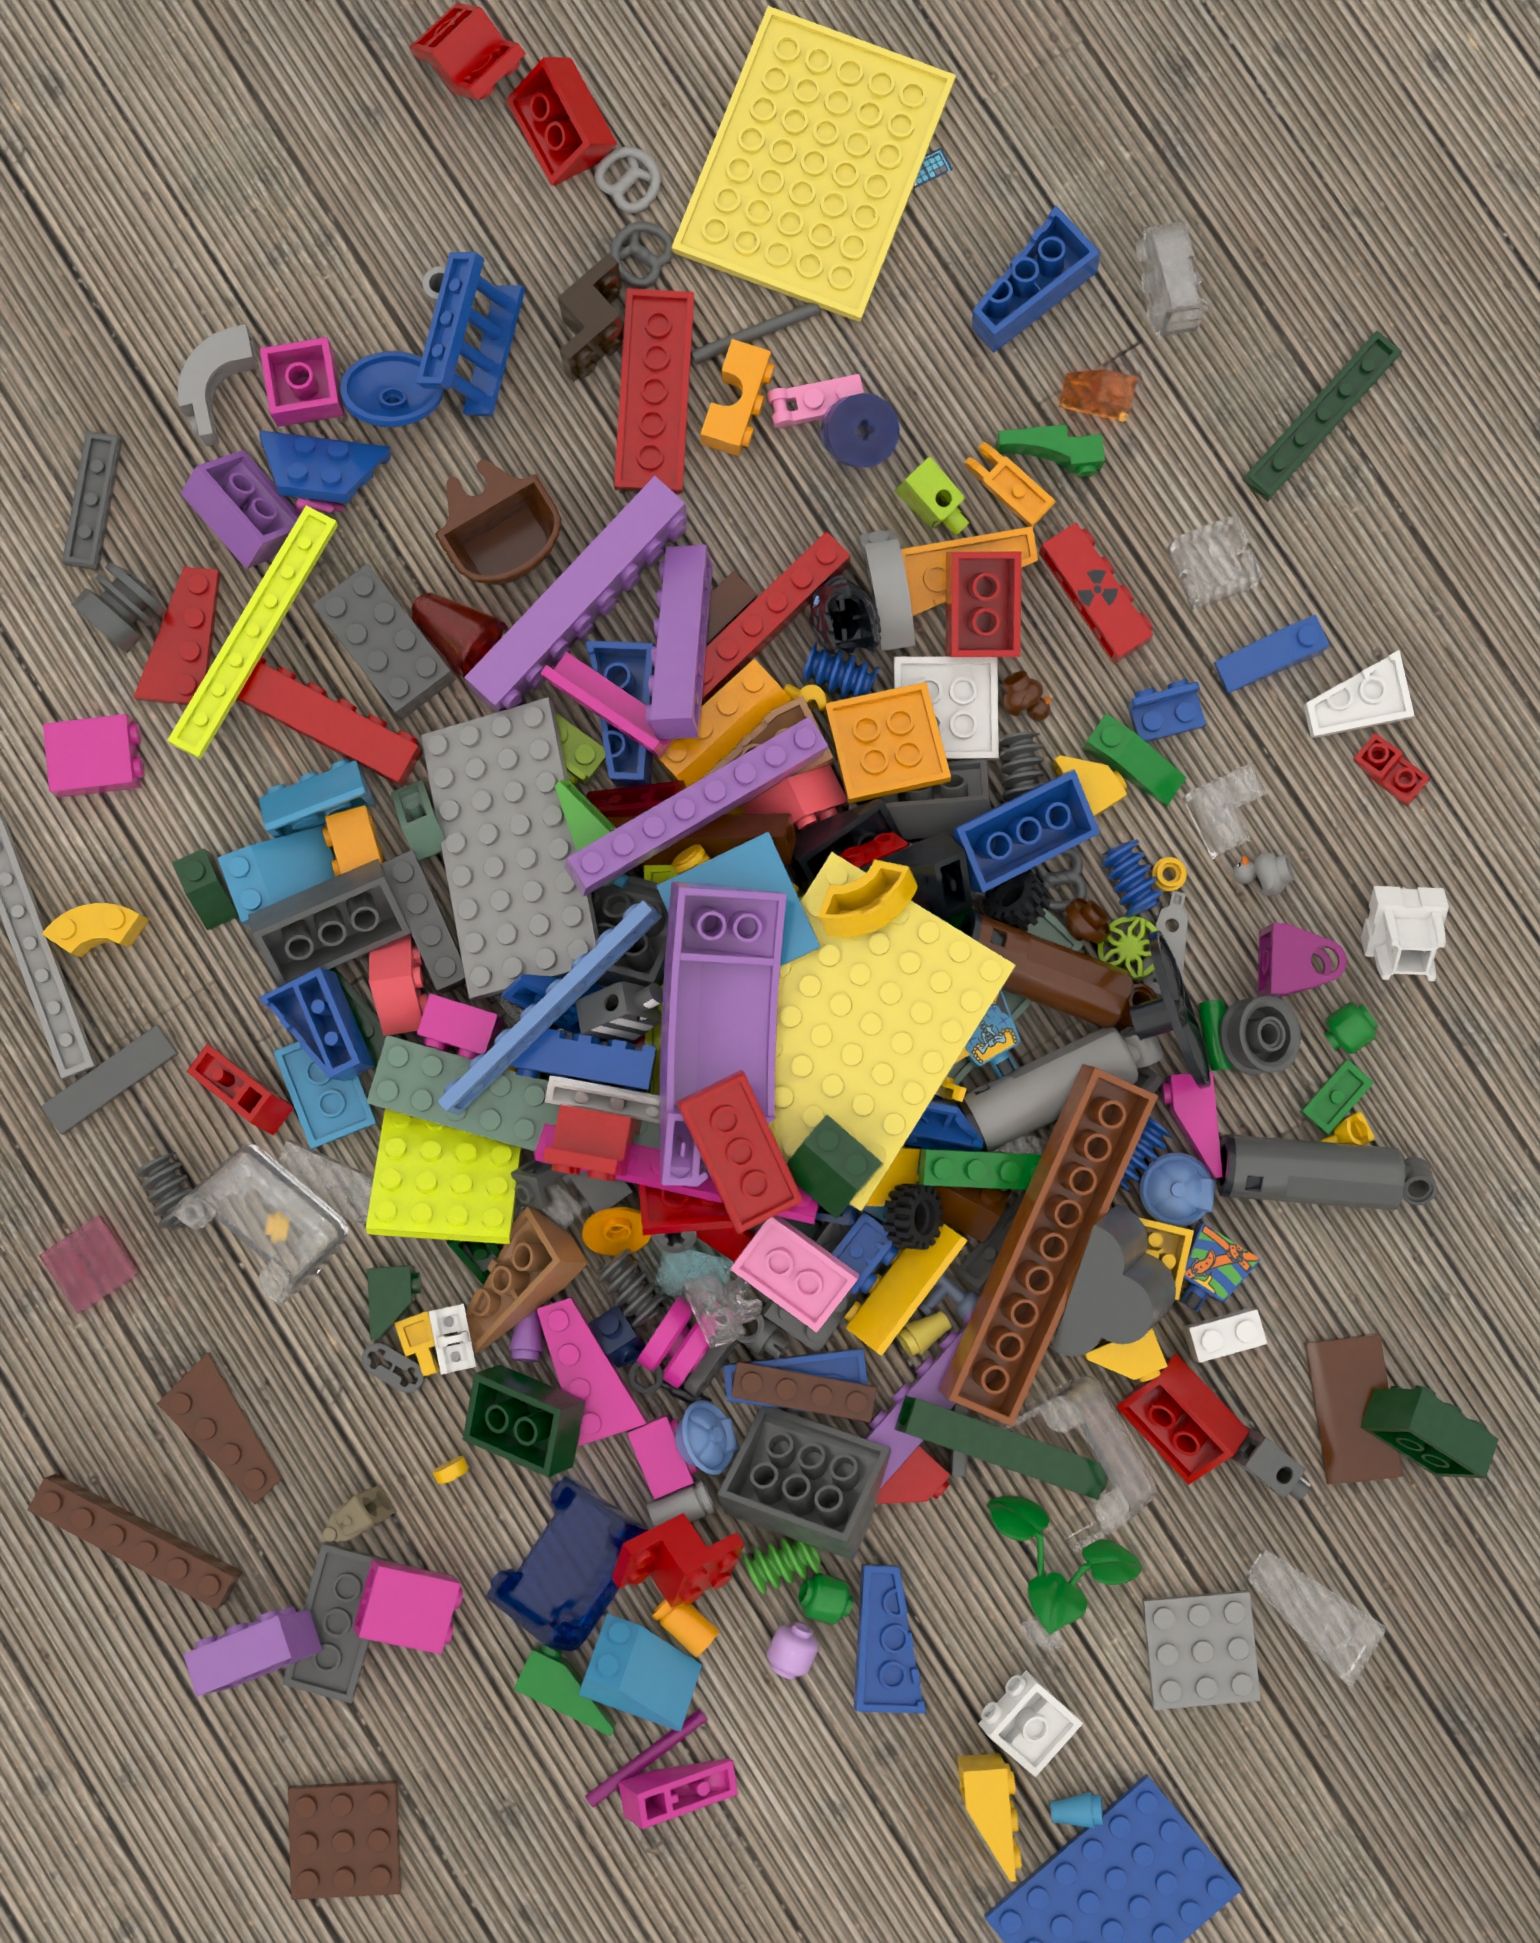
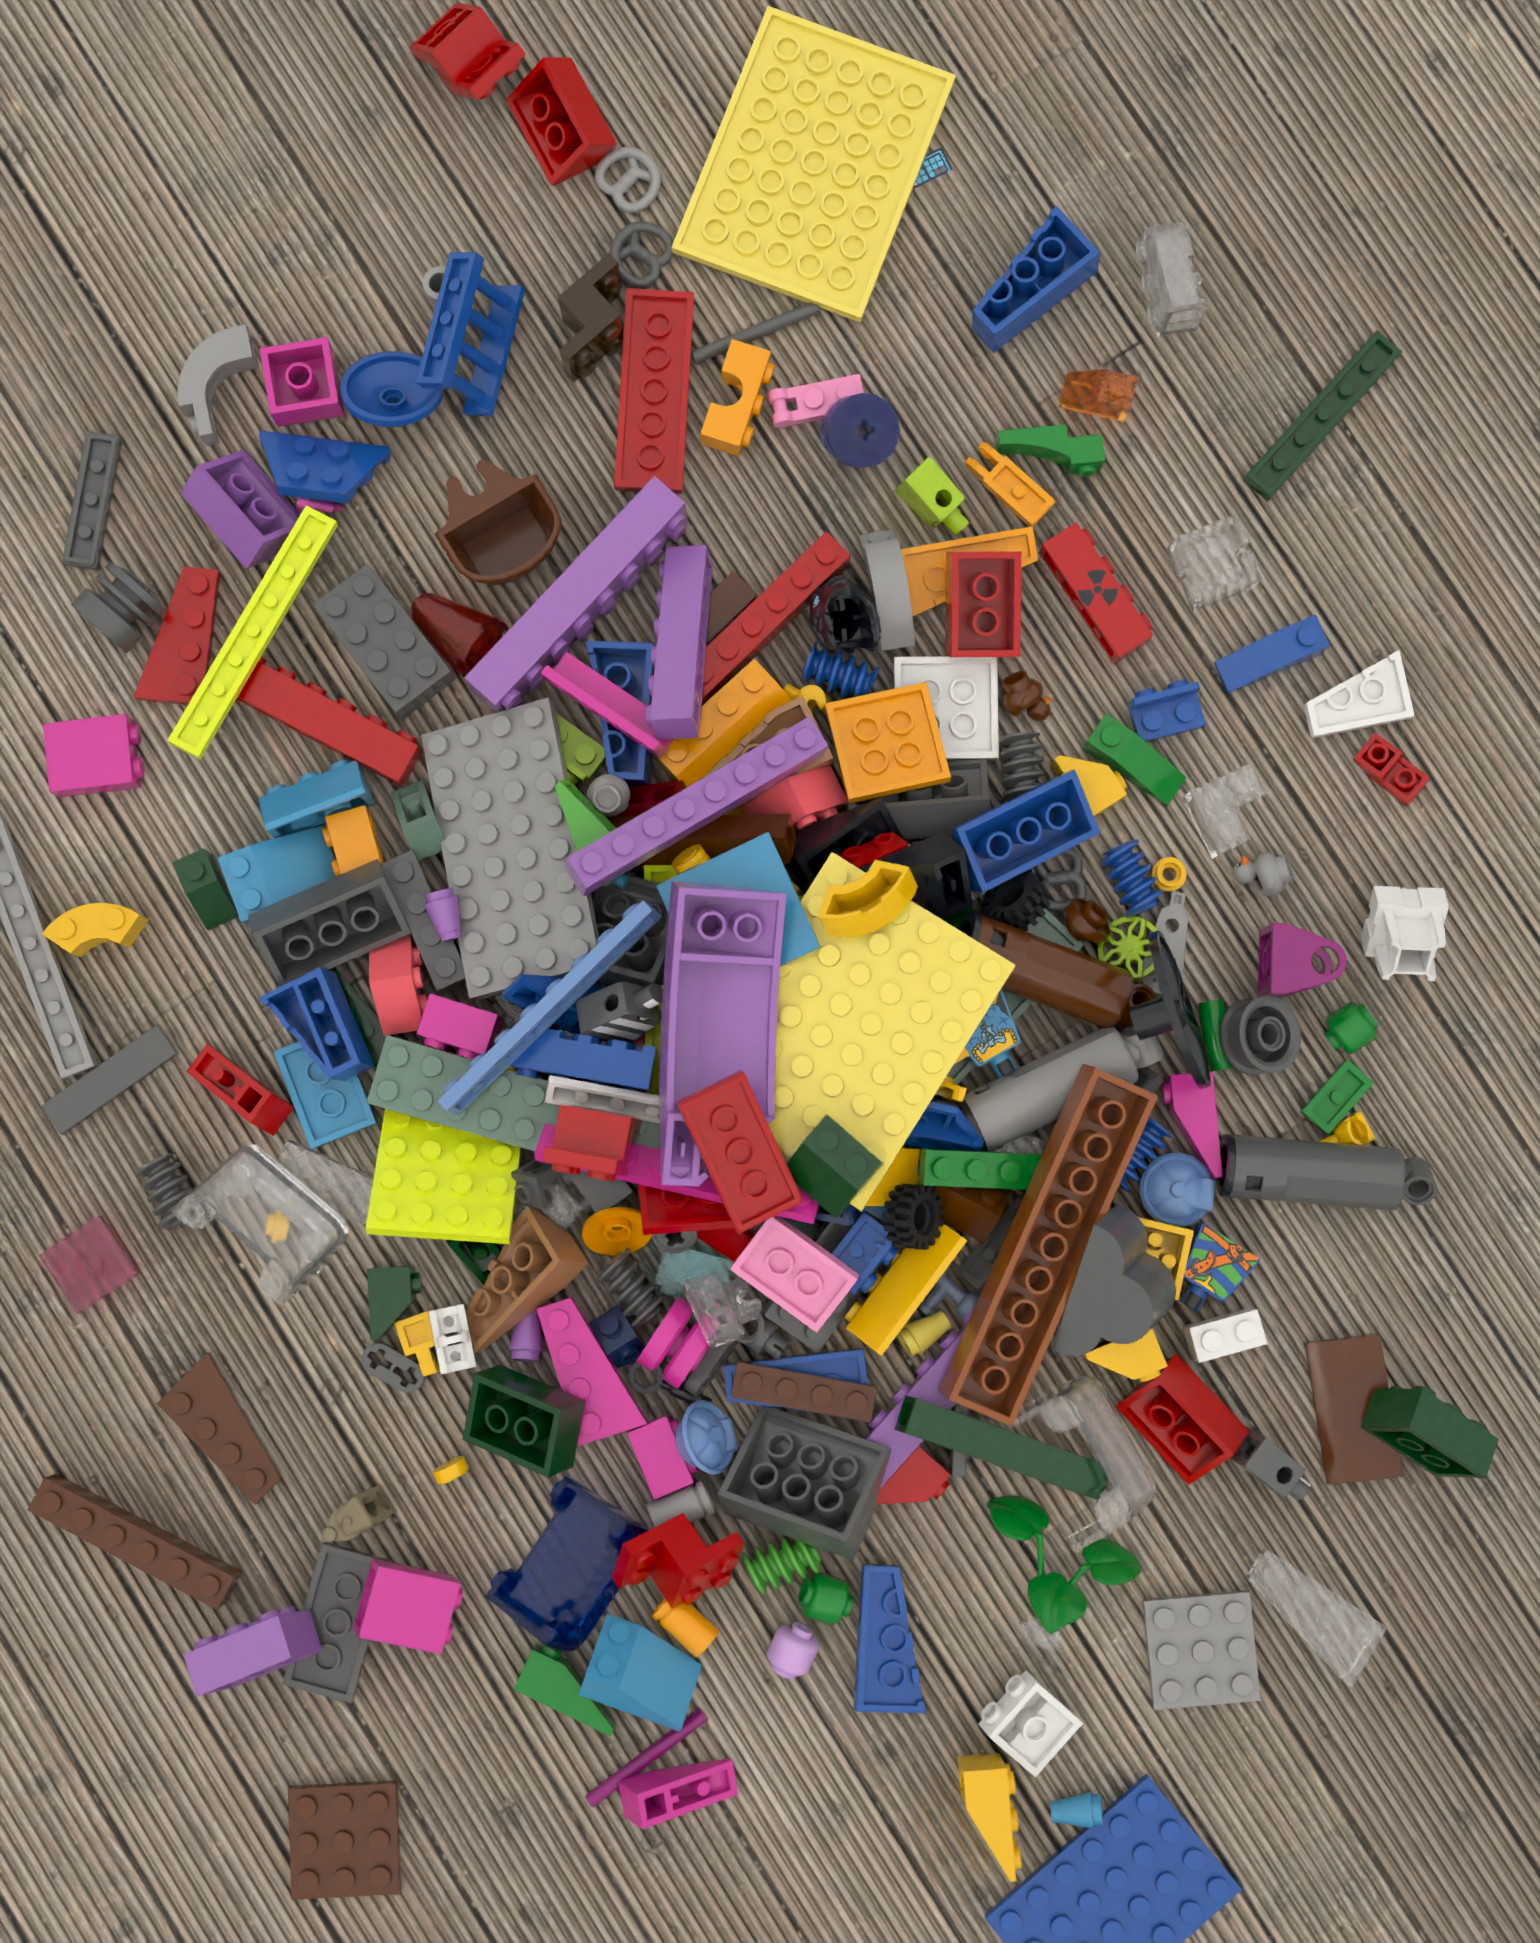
none -> medium lavender cone [424,888,462,942]
none -> light grey animal [586,774,630,817]

